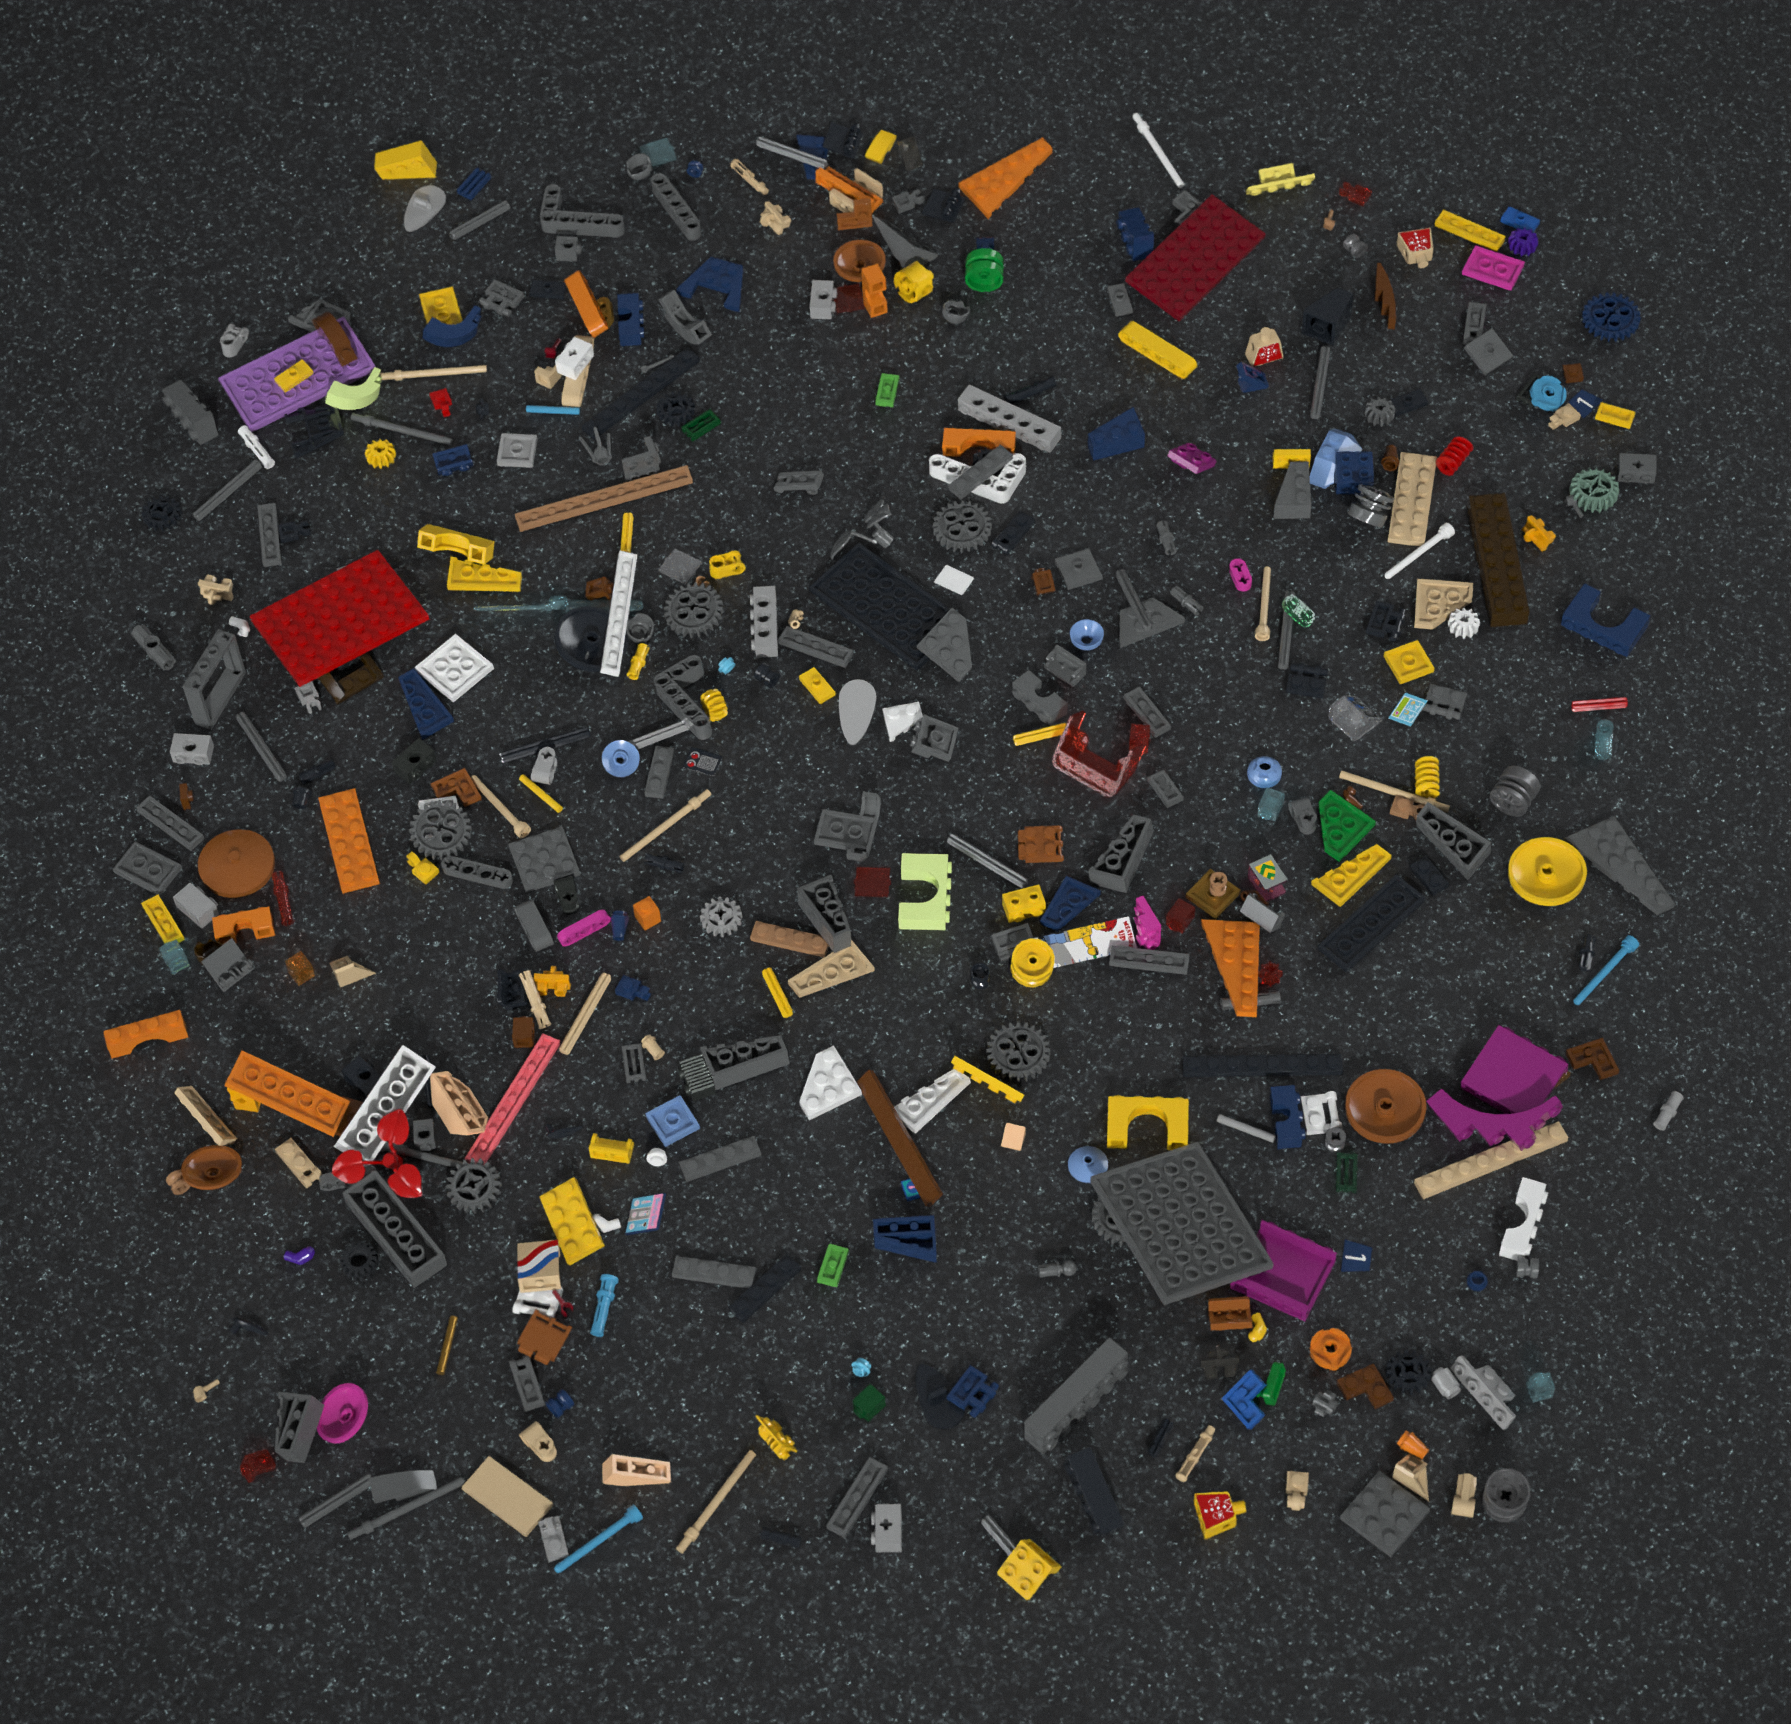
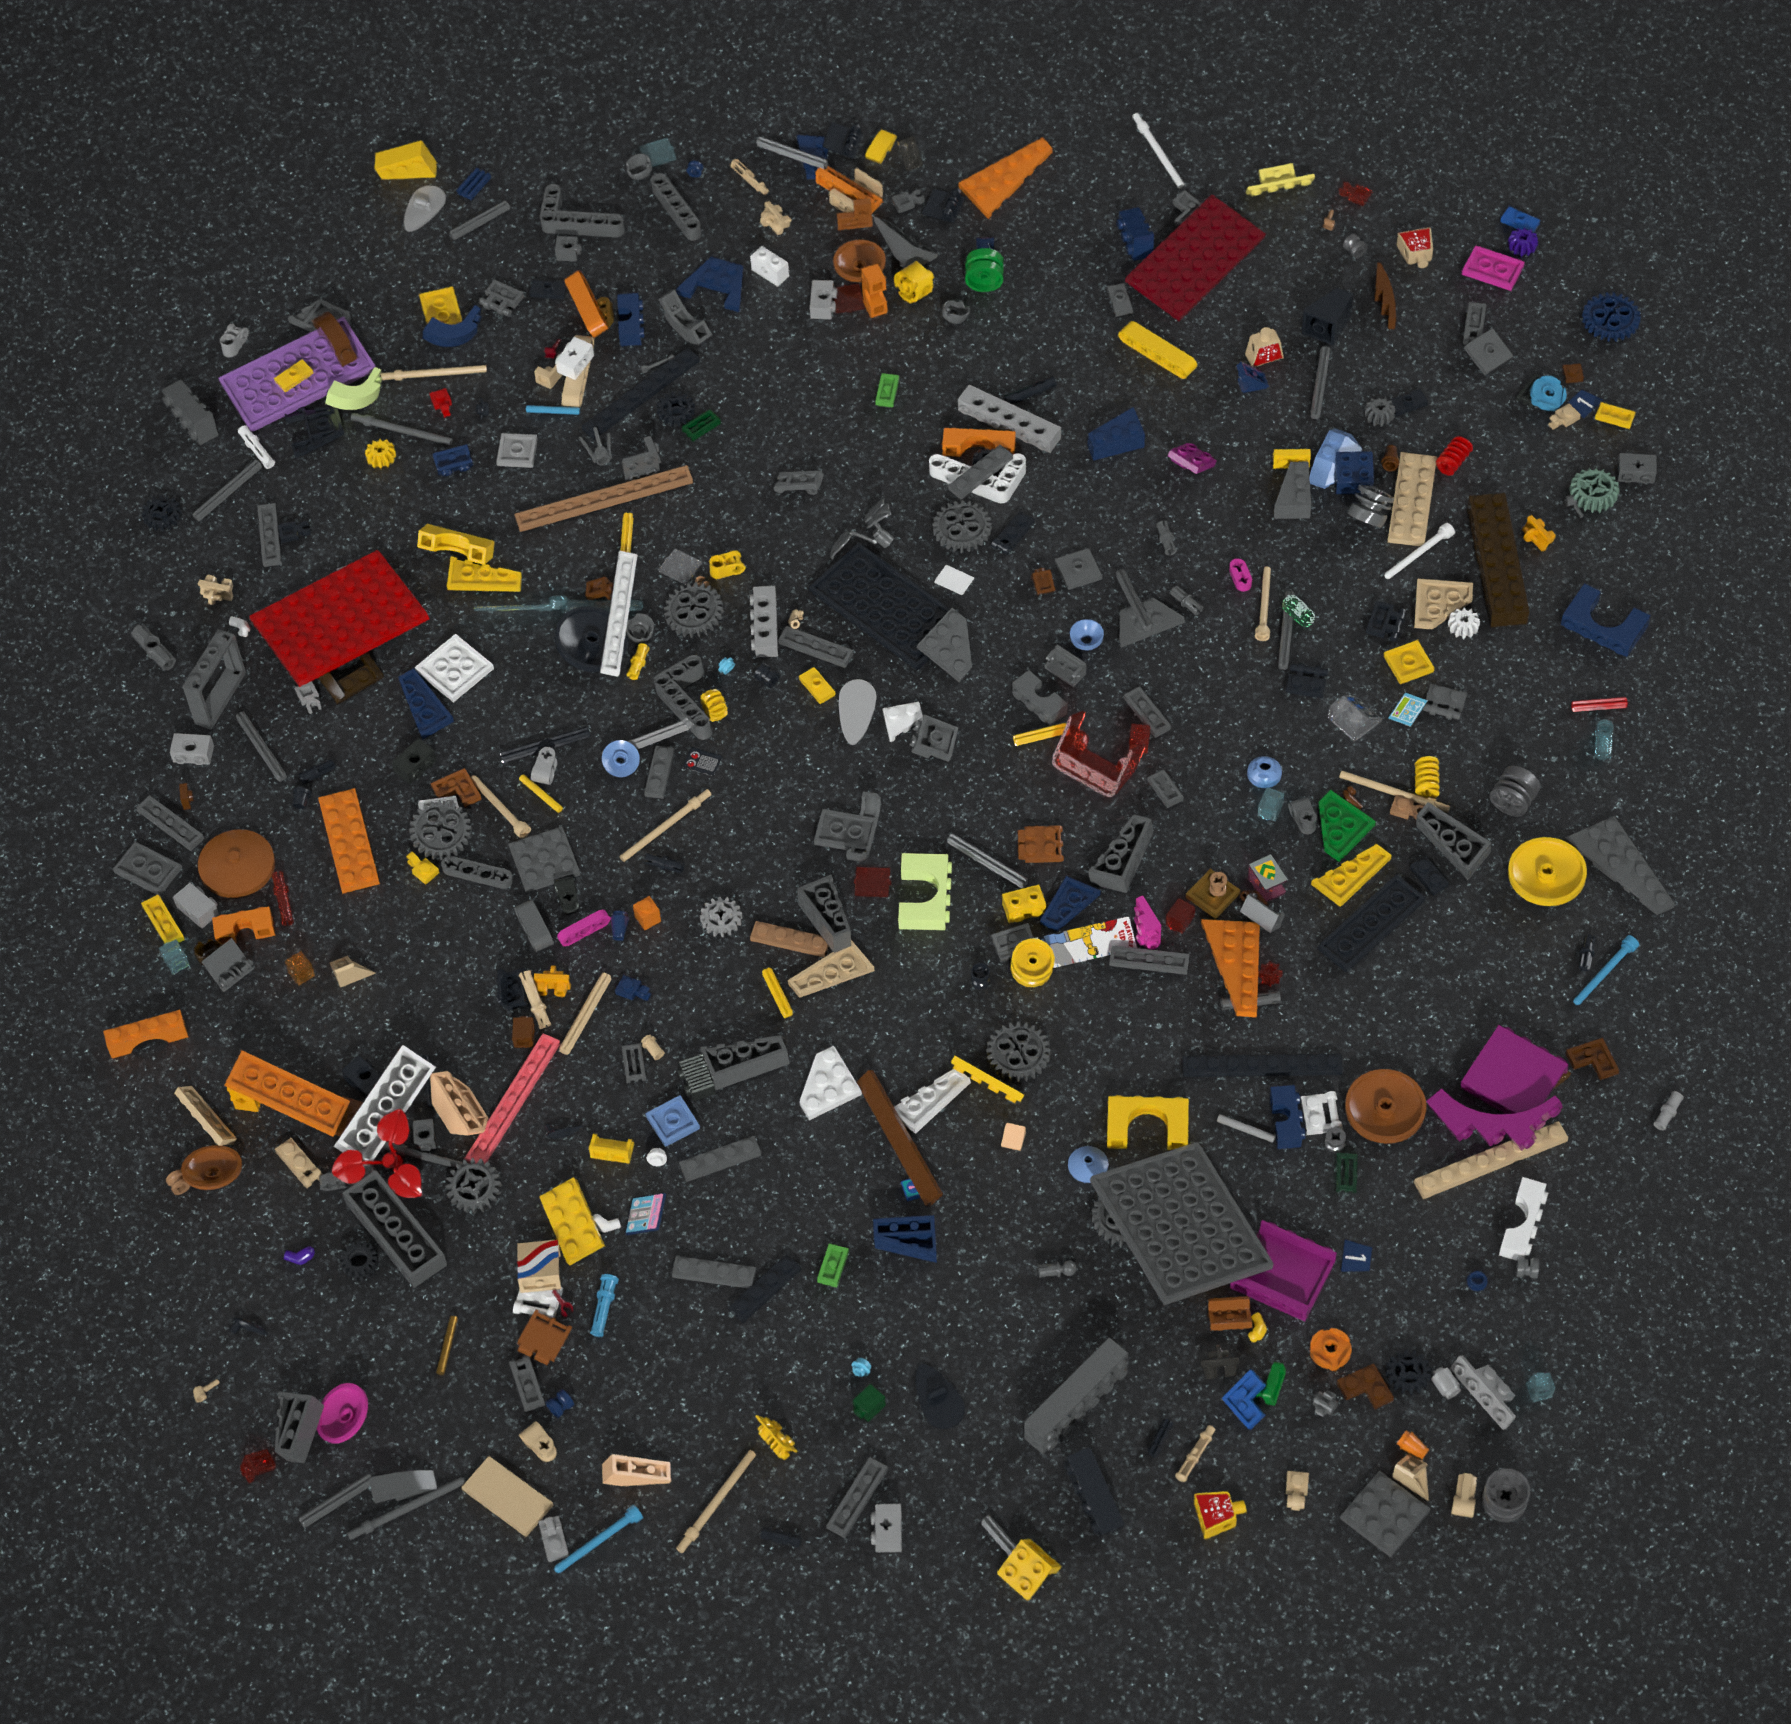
dark blue plate [947,1365,999,1418] -> none
yellow plate [1435,210,1505,252] -> none
none -> white brick [750,246,789,286]

